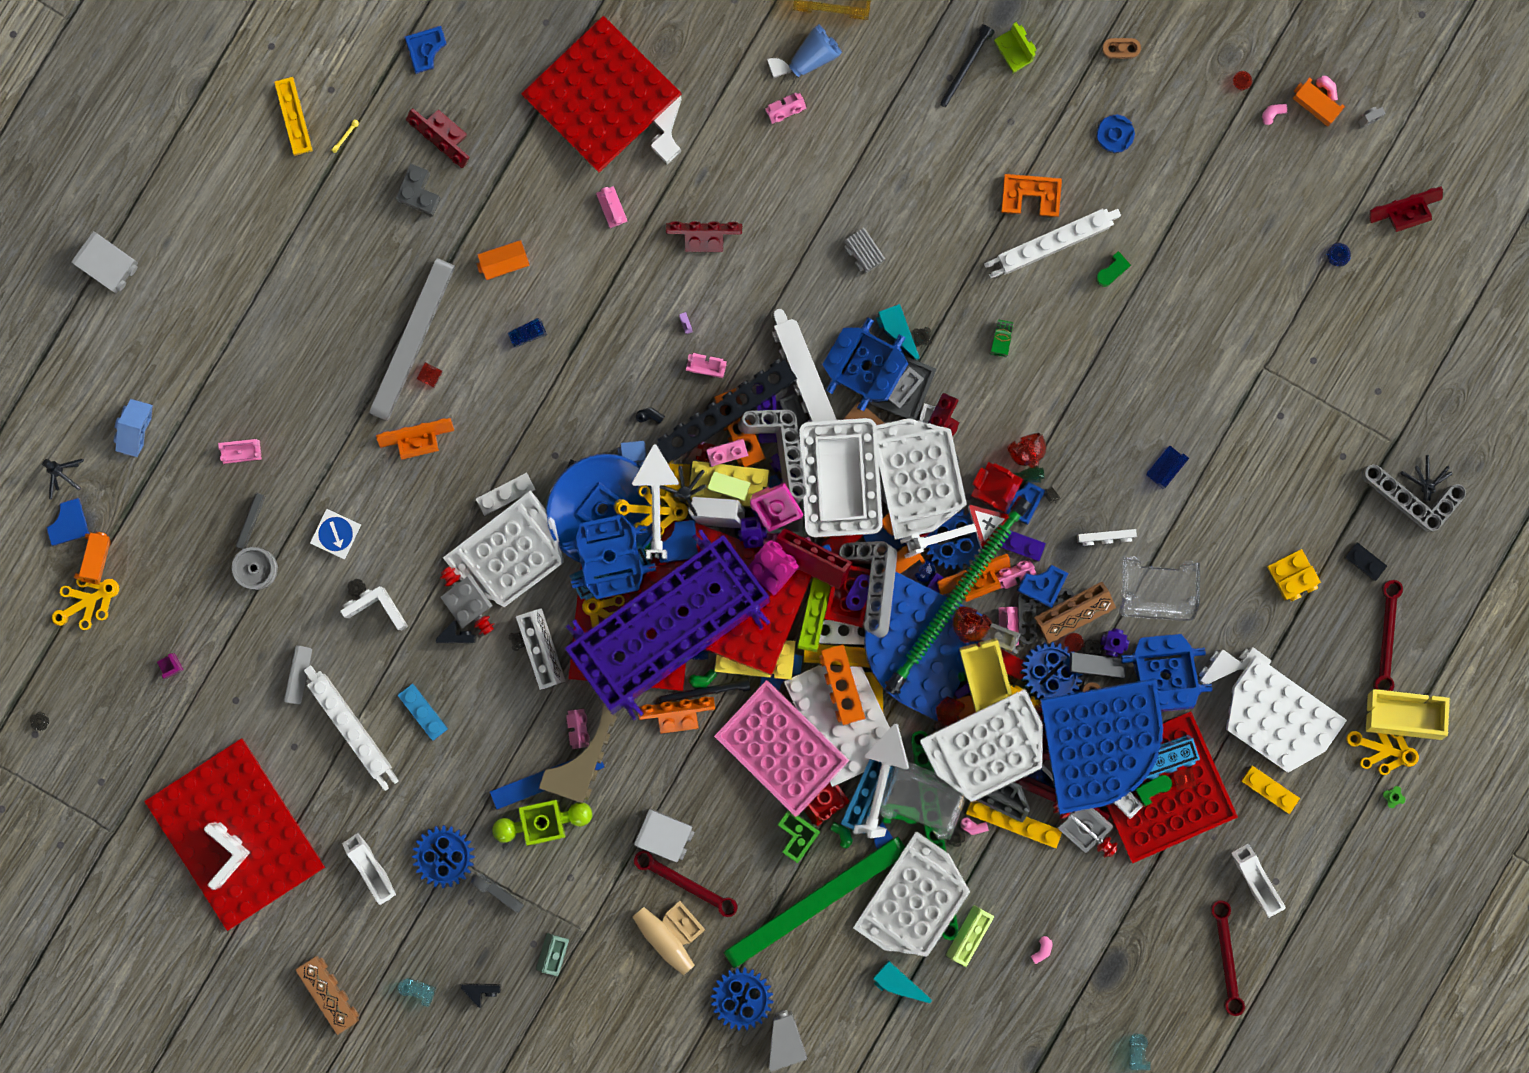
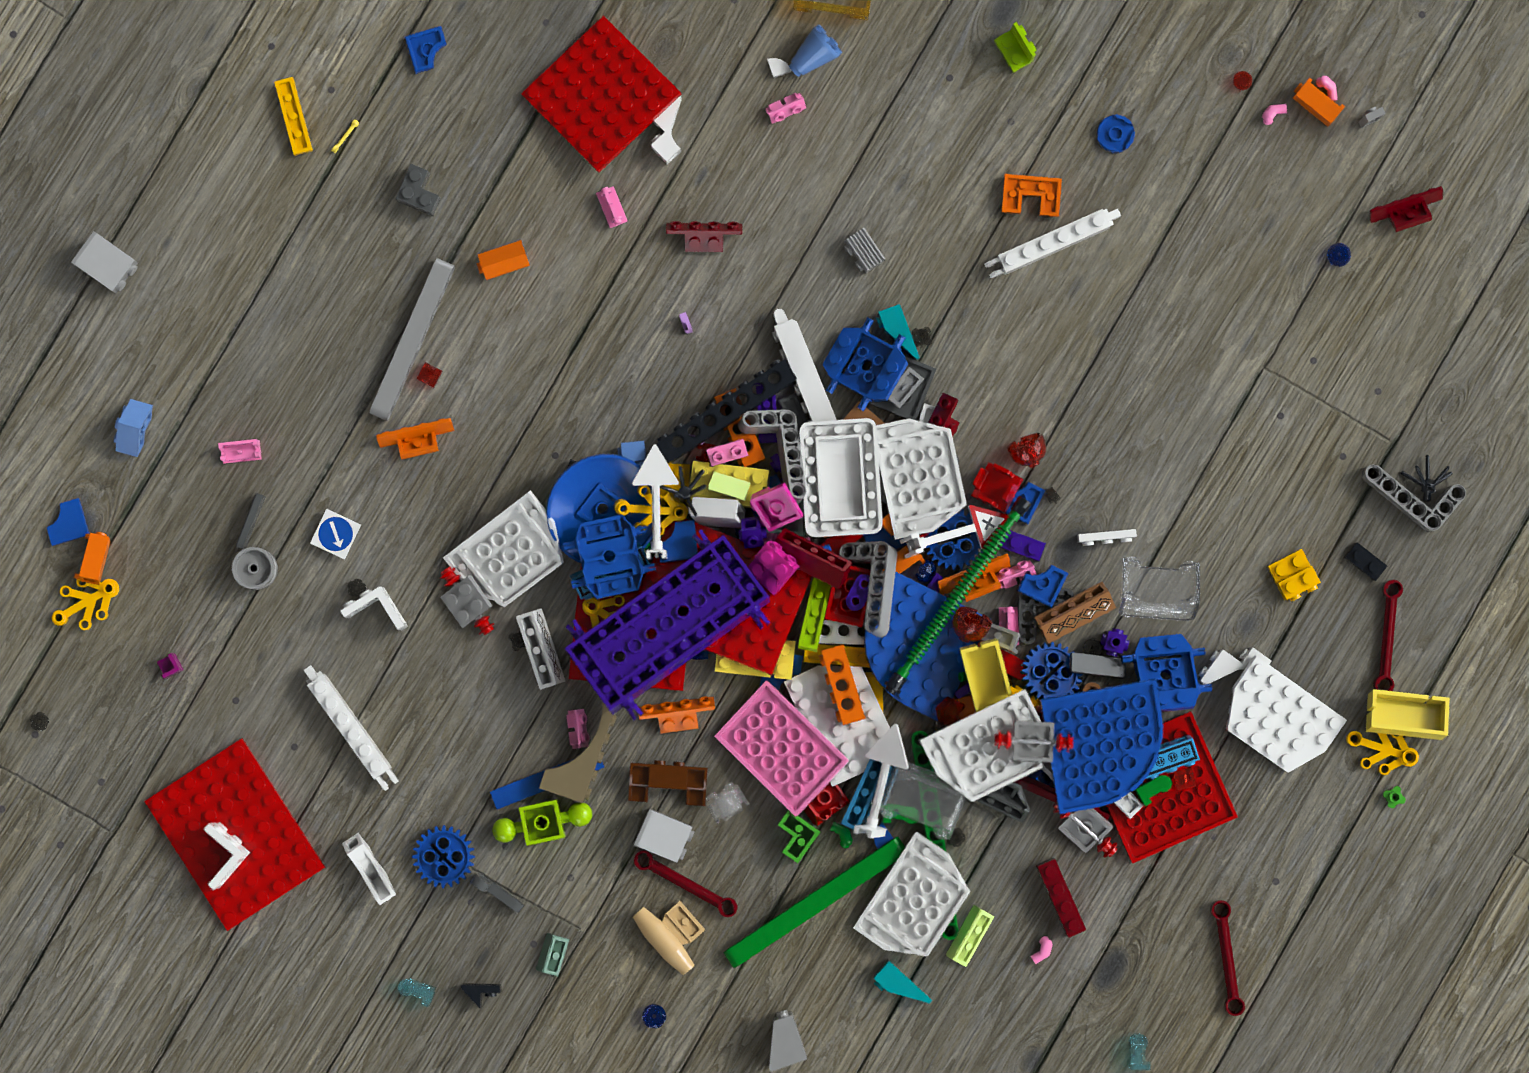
black plant [42,458,84,500] -> none
light grey slope [284,645,312,704] -> none
medium nougat brick [296,956,359,1035] -> none
dark azure plate [398,684,448,741] -> none
dark red bracket [406,108,470,169] -> none
black slope [436,620,476,643] -> none
white plate [476,473,536,516] -> none
clear blue leg [508,318,547,348] -> none
black arm [636,407,665,424] -> none
black piece [659,675,751,703] -> none
bright pink hinge [686,353,727,378] -> none
green arm [688,669,718,688] -> none
blue gear [711,967,773,1031] -> none
black piece [940,24,995,107] -> none
bright pink arm [961,818,989,835] -> none
yellow plate [966,800,1062,848] -> none
green leg [990,319,1013,358] -> none
clear green cone [1013,464,1045,483] -> none
clear red plate [1064,633,1084,652] -> none
green leg [1096,251,1131,287] -> none
medium nougat plate [1102,38,1141,59] -> none
clear blue panel [1146,446,1189,489] -> none
white arch [1232,844,1286,918] -> none
yellow plate [1241,765,1300,814] -> none
none -> reddish brown bracket [628,760,708,806]
none -> clear blue plate [642,1004,666,1028]
none -> clear brick [705,782,750,825]
none -> light grey plate [994,720,1073,762]
none -> dark red brick [1036,858,1086,938]

